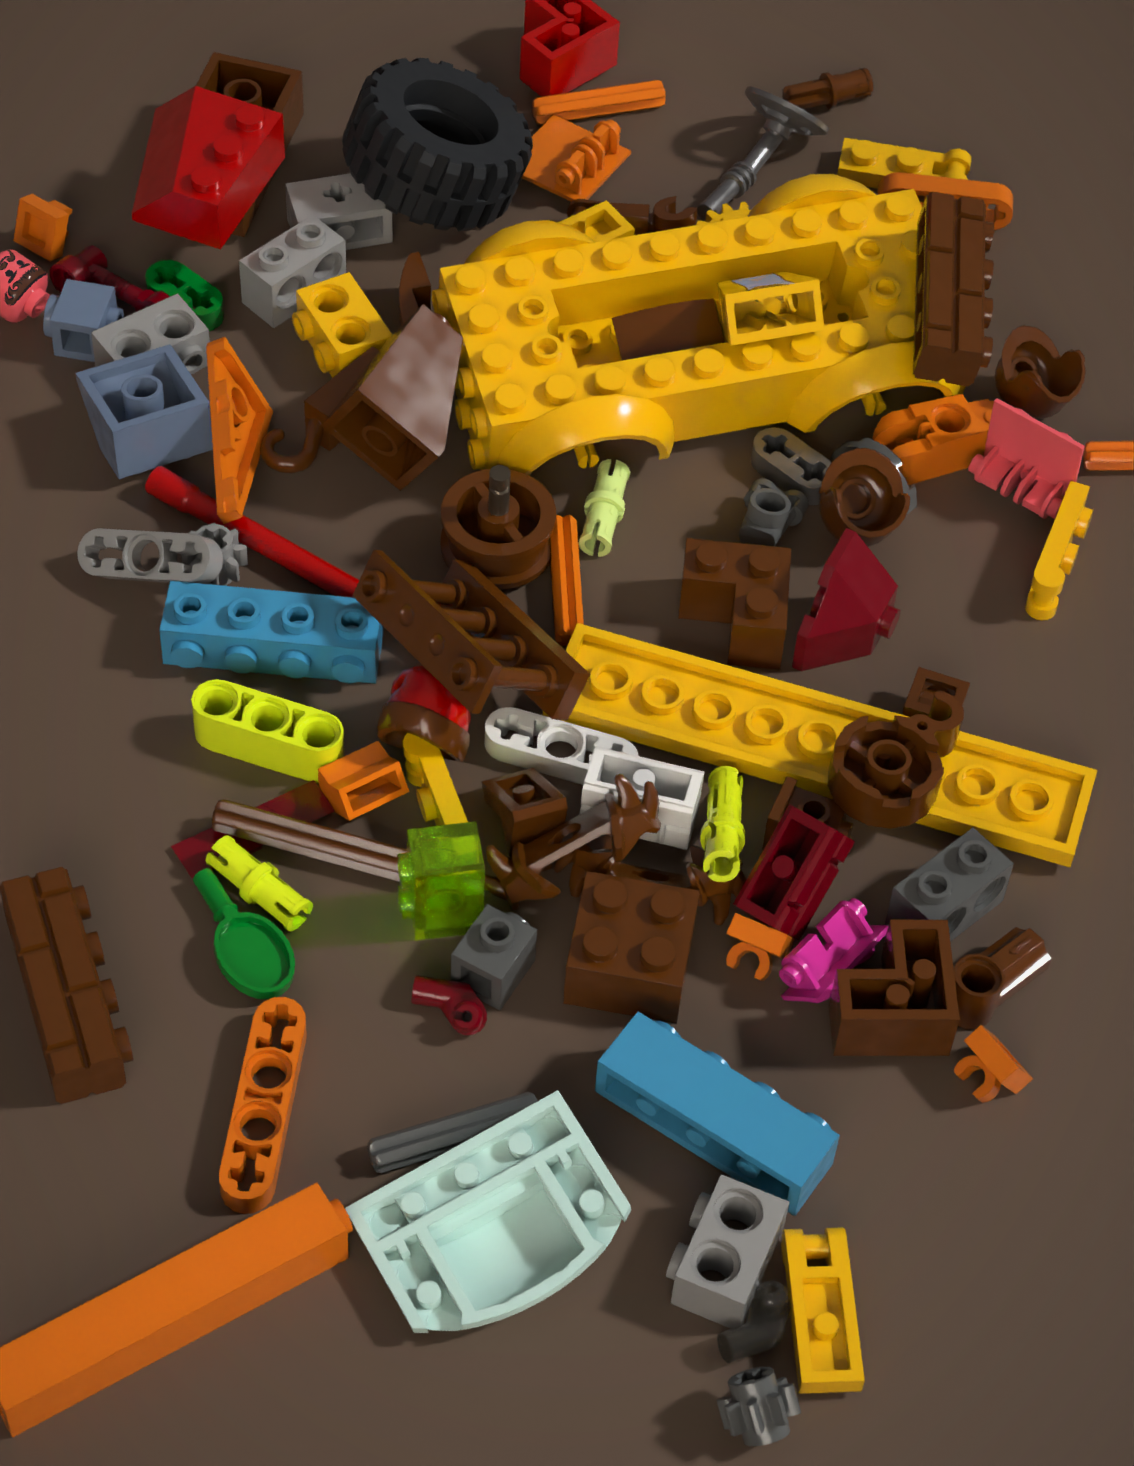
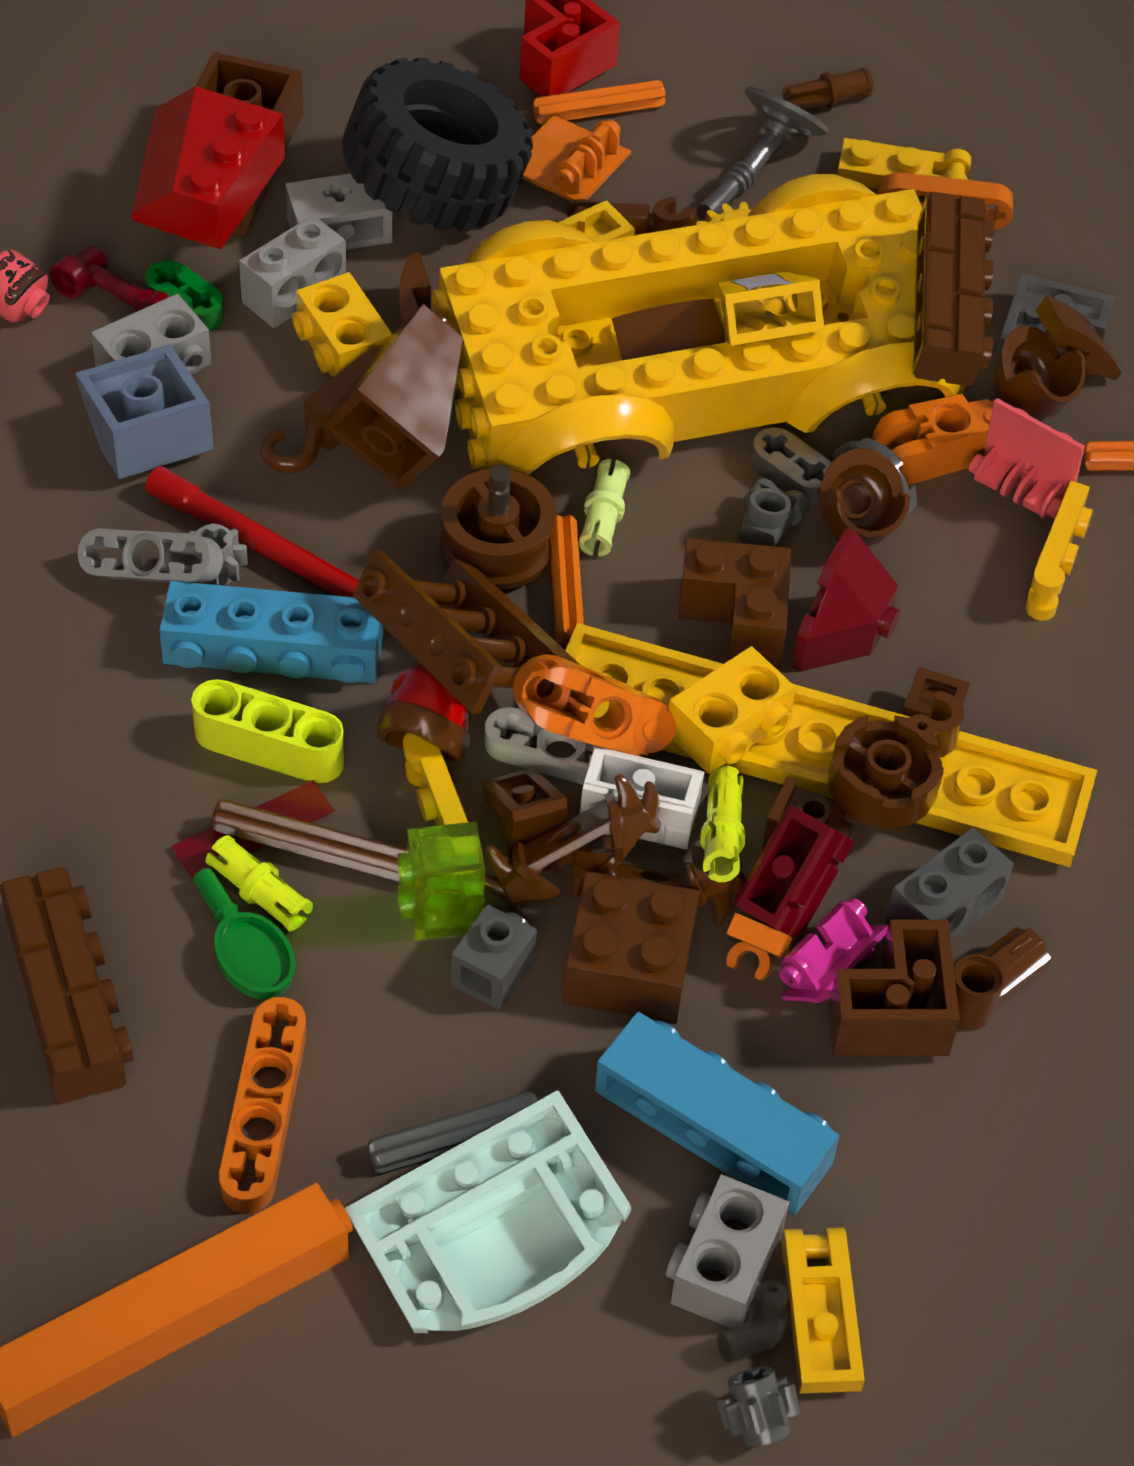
orange tile [13,194,72,261] -> none
sand blue brick [43,279,124,362] -> none
orange wing [206,337,273,524] -> none
orange piece [318,741,410,821] -> none
dark red arm [411,975,487,1035] -> none
orange tile [953,1025,1033,1103] -> none
none -> orange piece [513,654,676,756]
none -> yellow brick [668,646,796,774]
none -> flat silver plate [997,273,1115,352]
none -> reddish brown slope [1035,295,1121,381]

